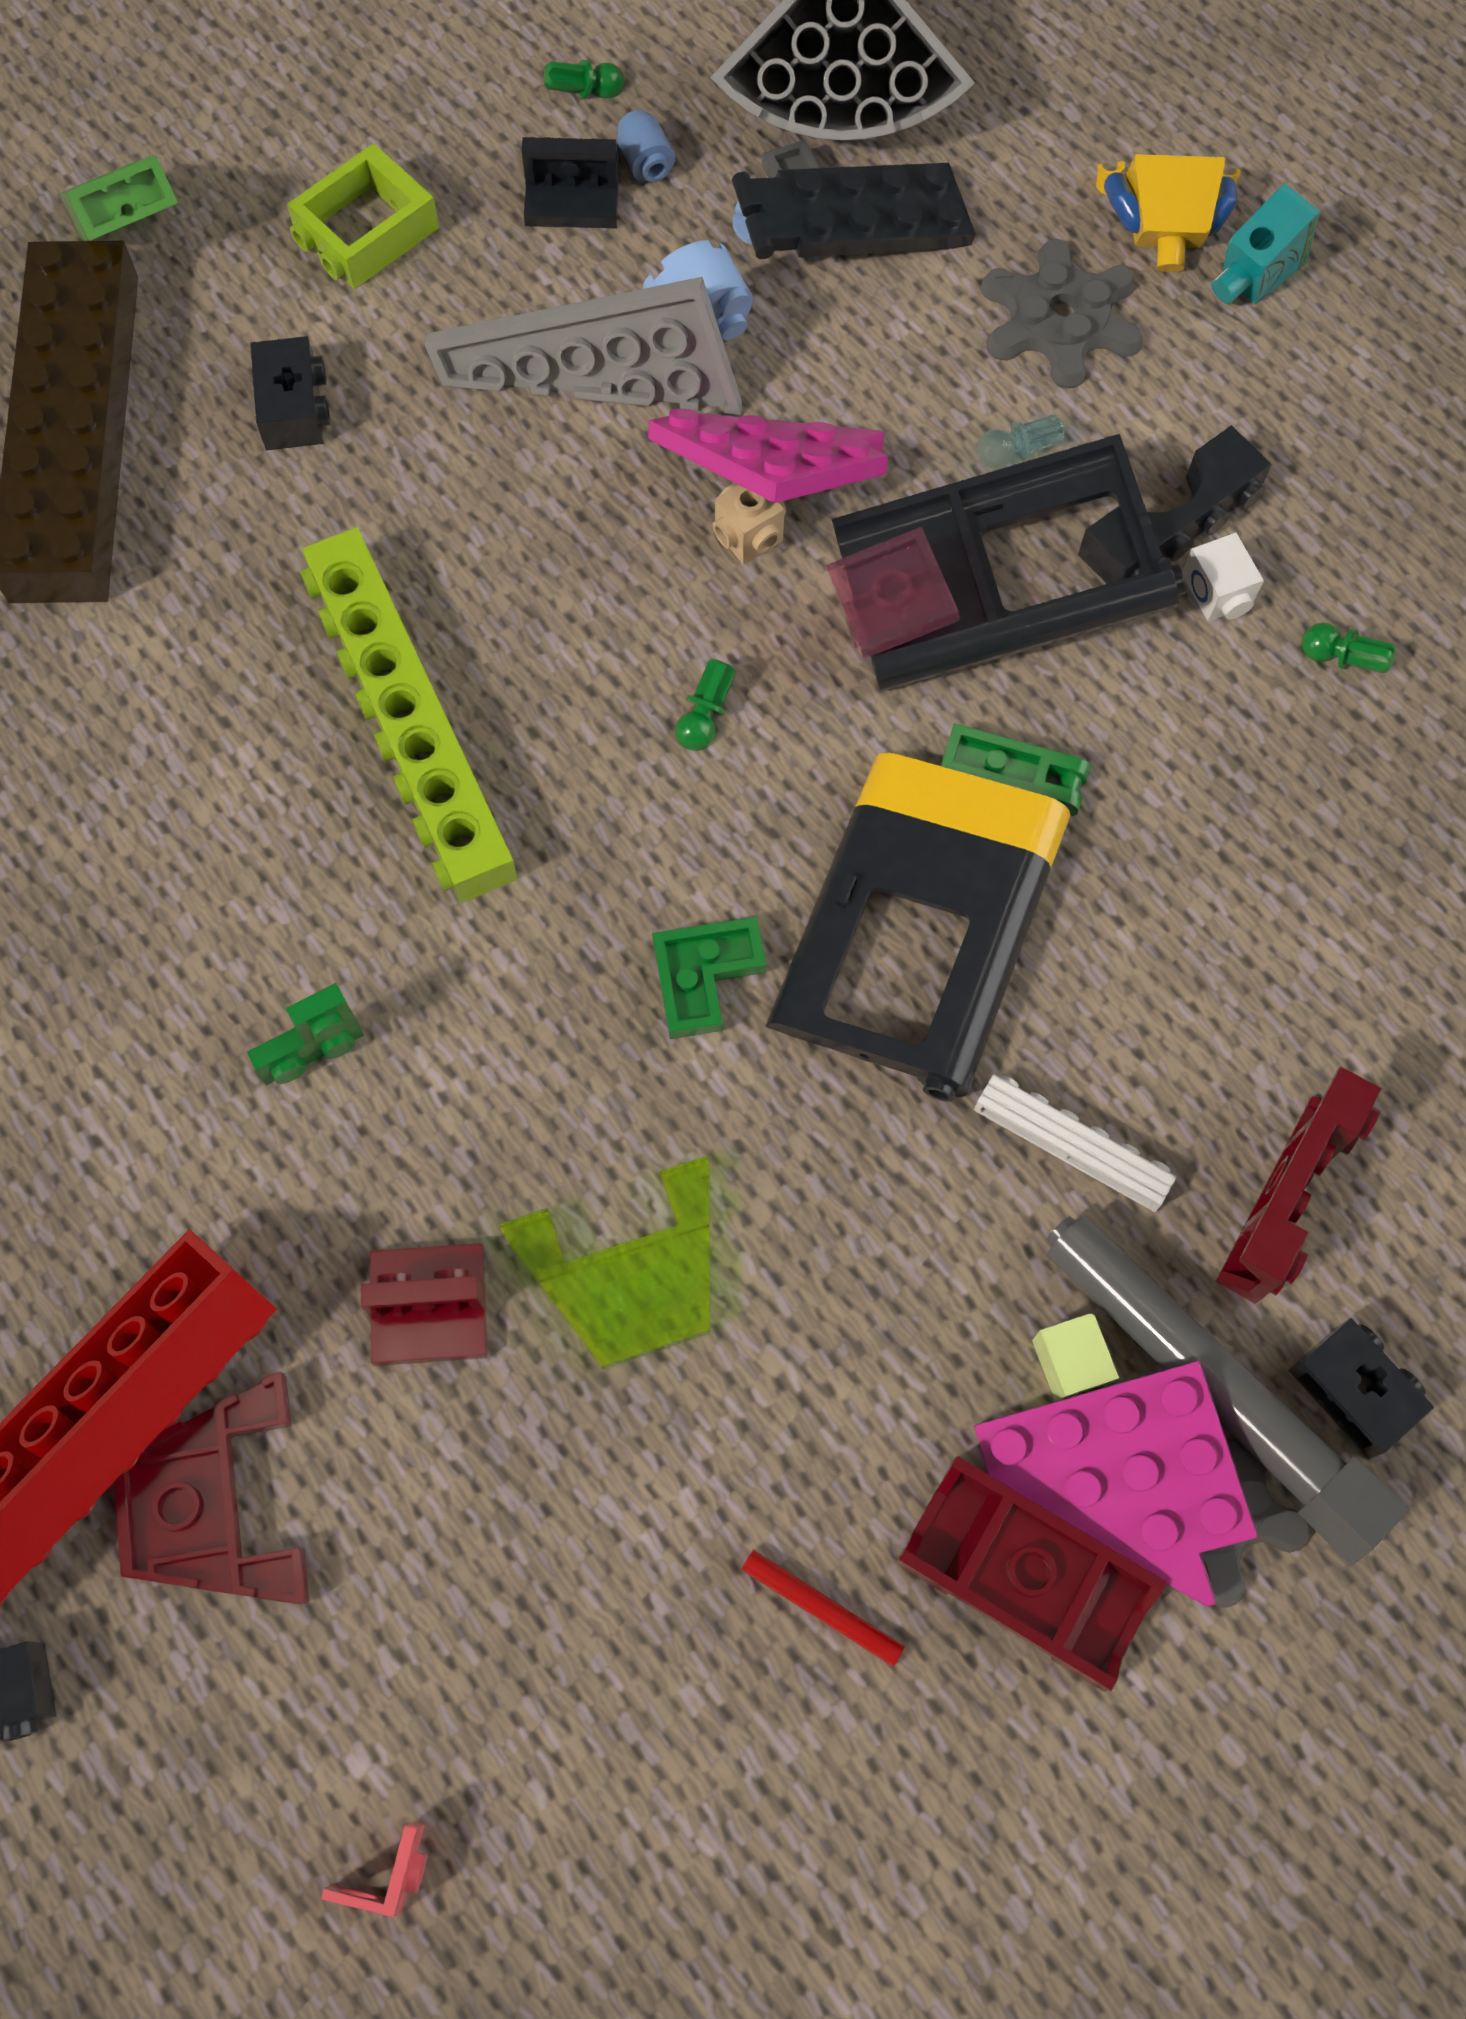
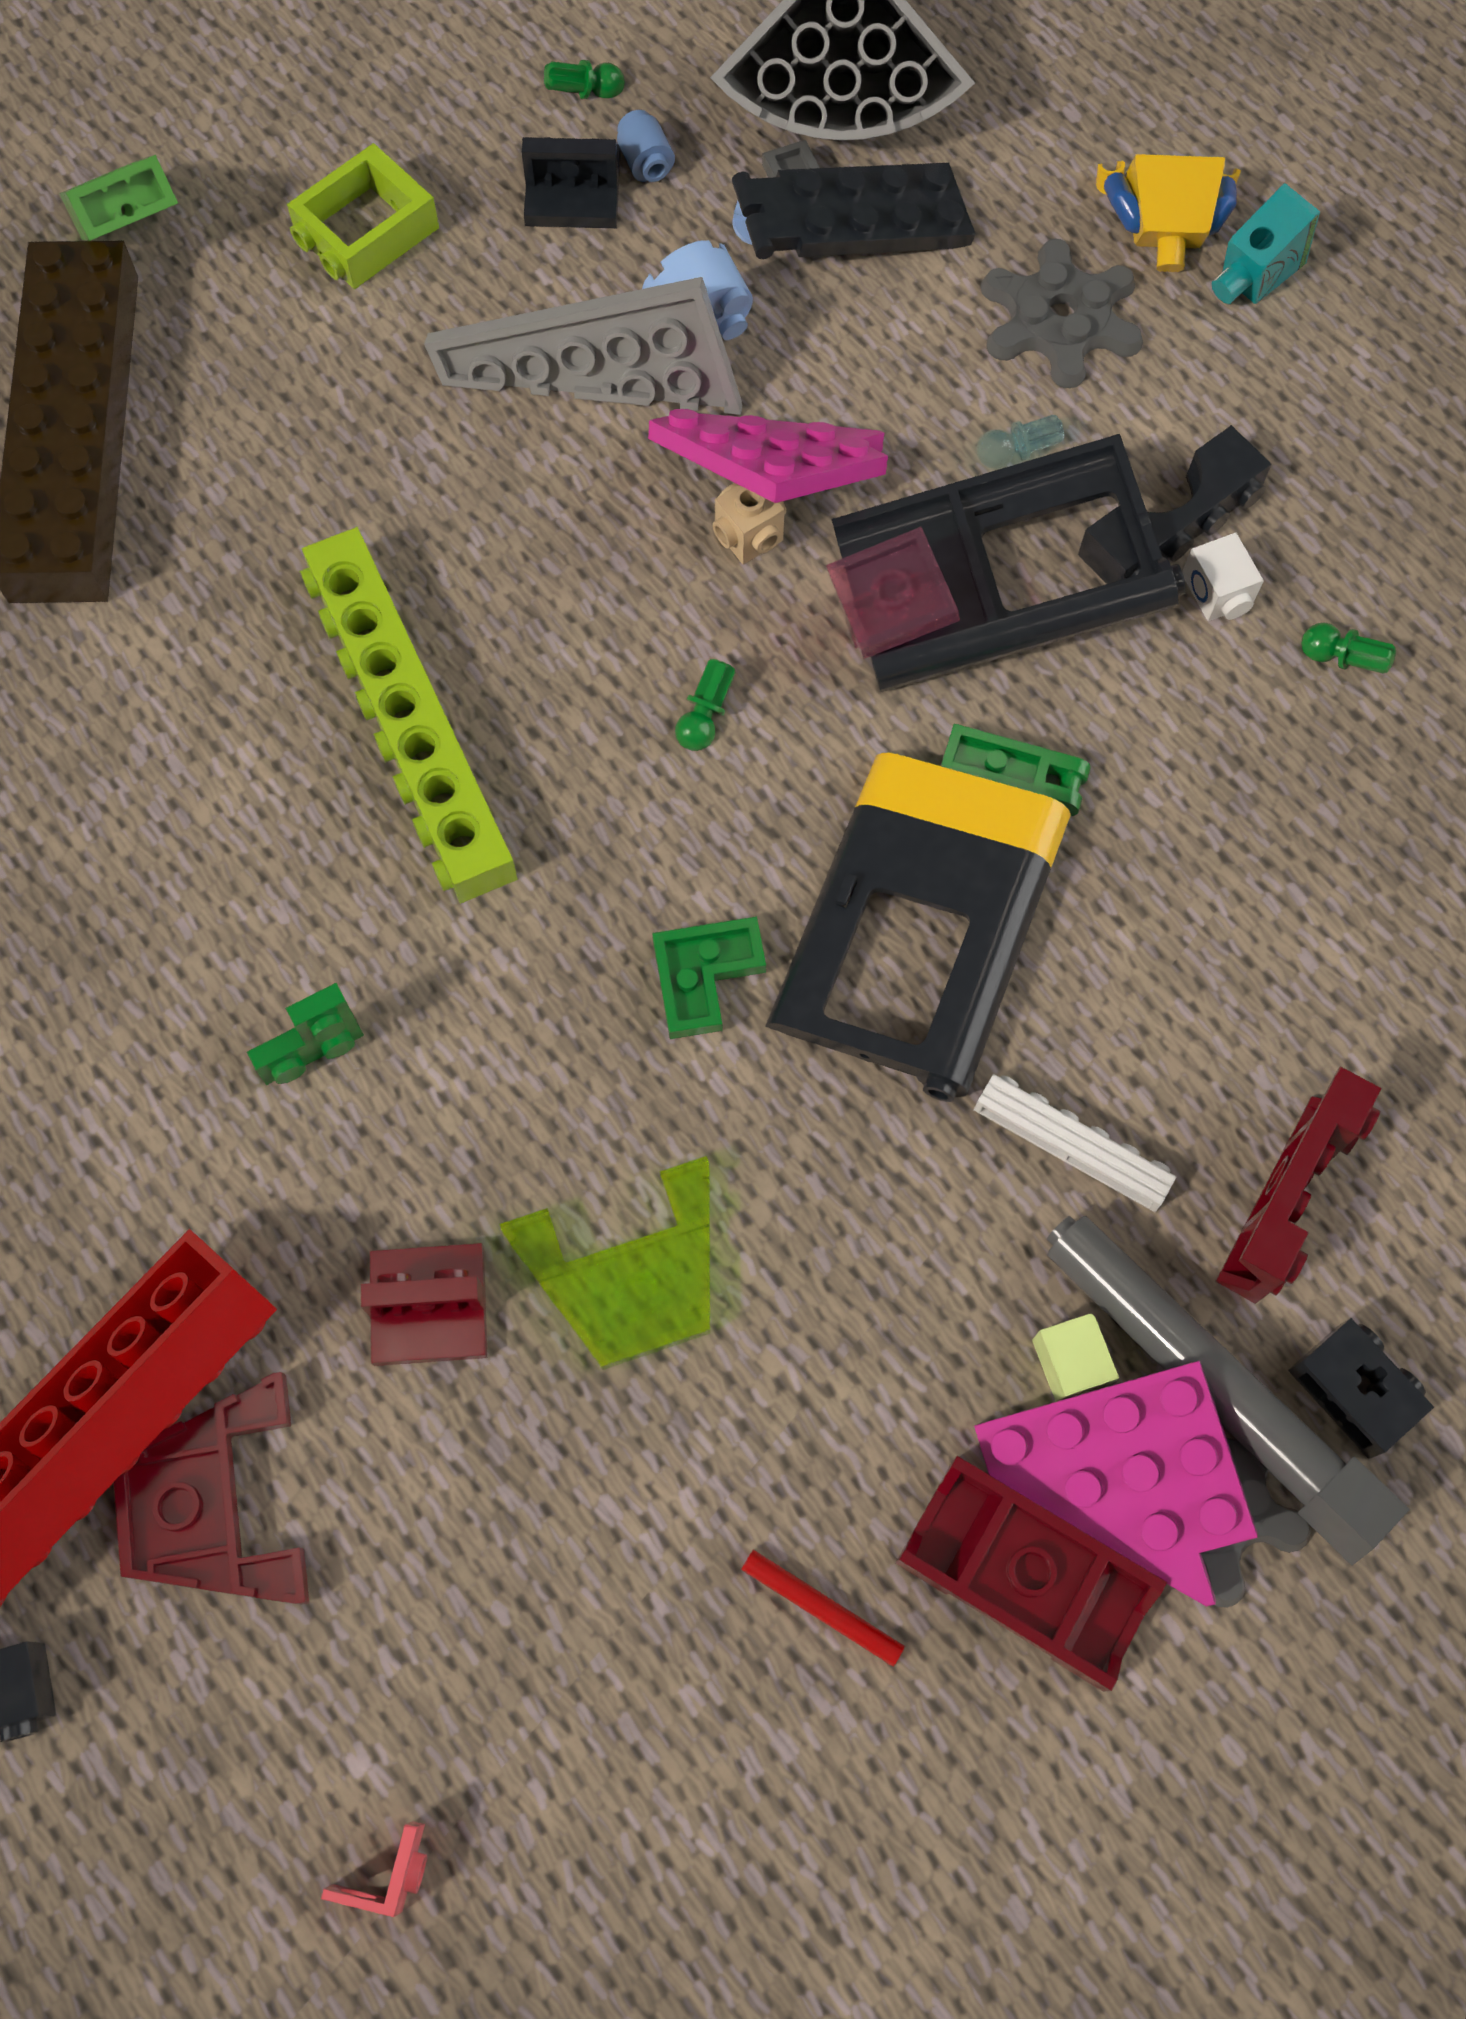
black brick [250,336,331,451] -> none

